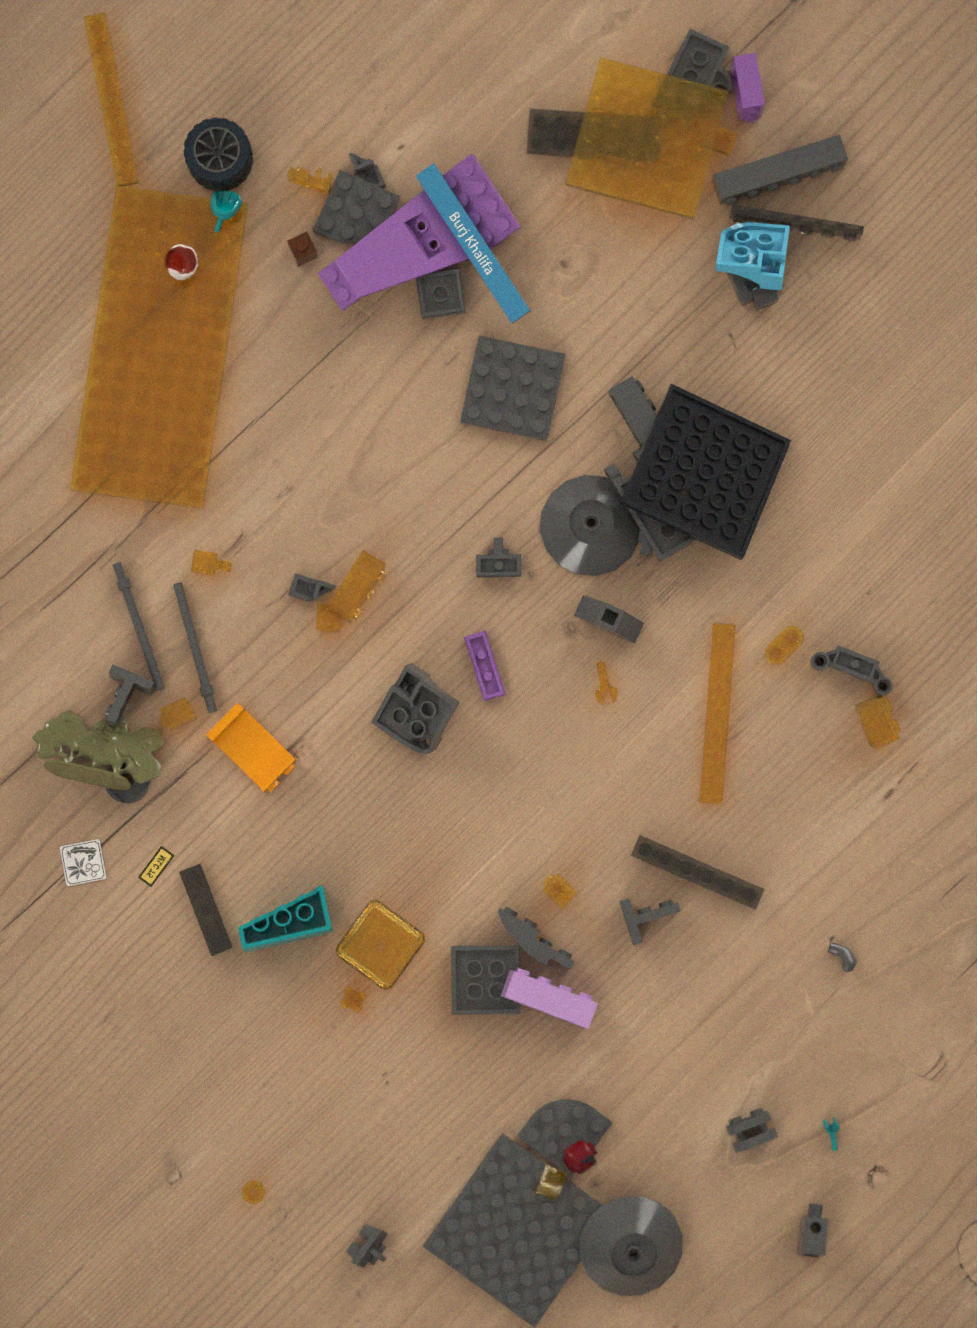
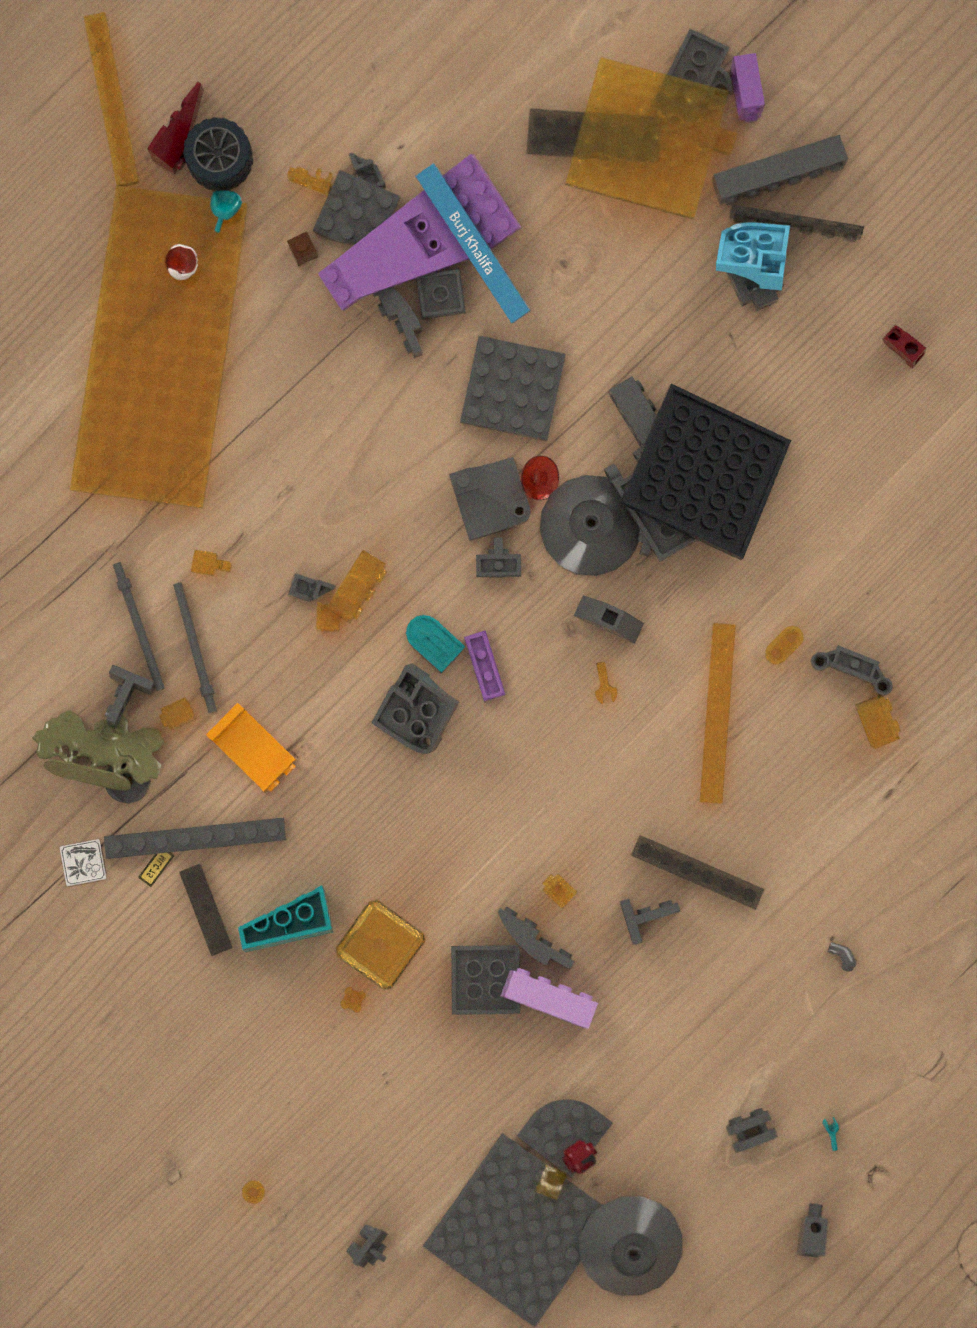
none -> dark grey plate [104,818,286,859]
none -> dark red wedge [147,81,204,174]
none -> dark grey slope [373,287,422,358]
none -> teal window [406,615,466,673]
none -> dark grey slope [449,457,531,541]
none -> clear red dish [521,456,559,500]
none -> dark red leg [883,325,927,369]

